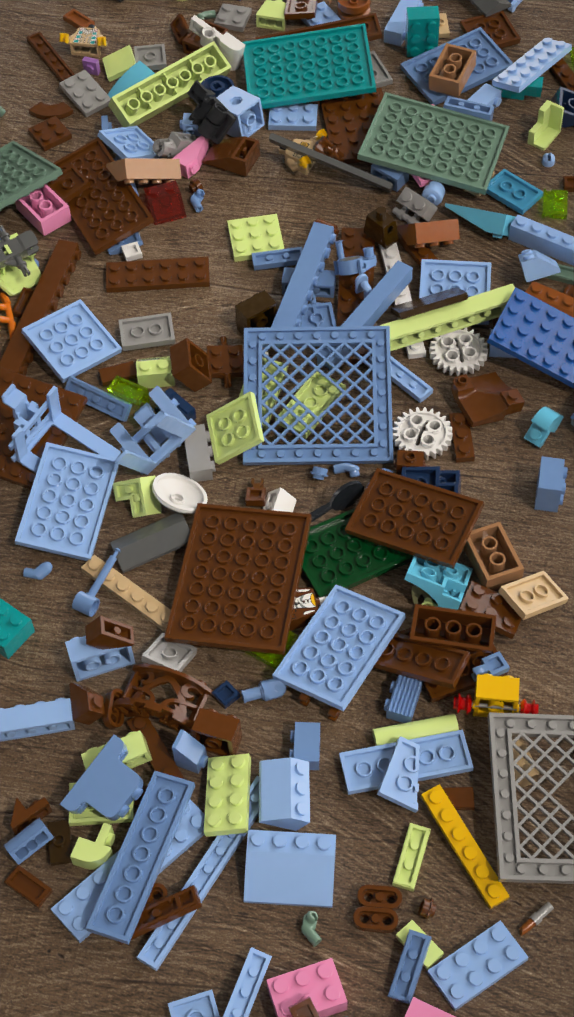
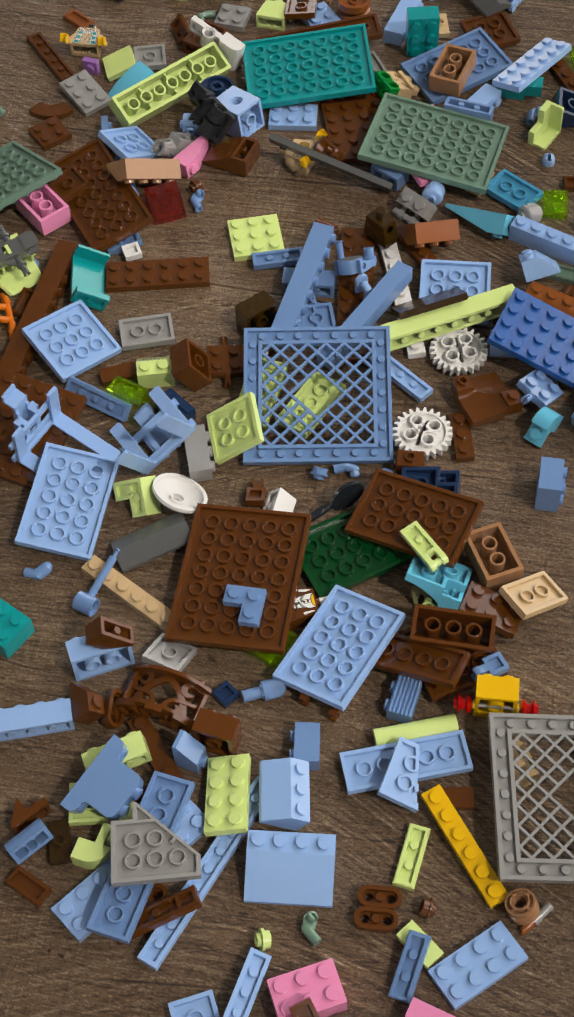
none -> teal panel [70,244,110,311]
none -> light grey wing [111,802,202,887]
none -> medium blue plate [223,584,267,628]
none -> yellowish green plate [254,928,271,952]
none -> hips [374,71,420,99]
none -> yellowish green plate [400,521,449,573]
none -> medium nougat wheel [505,888,540,925]
none -> medium blue plate [516,369,564,408]
none -> light grey head [517,203,543,223]
none -> medium blue arm [526,106,541,126]

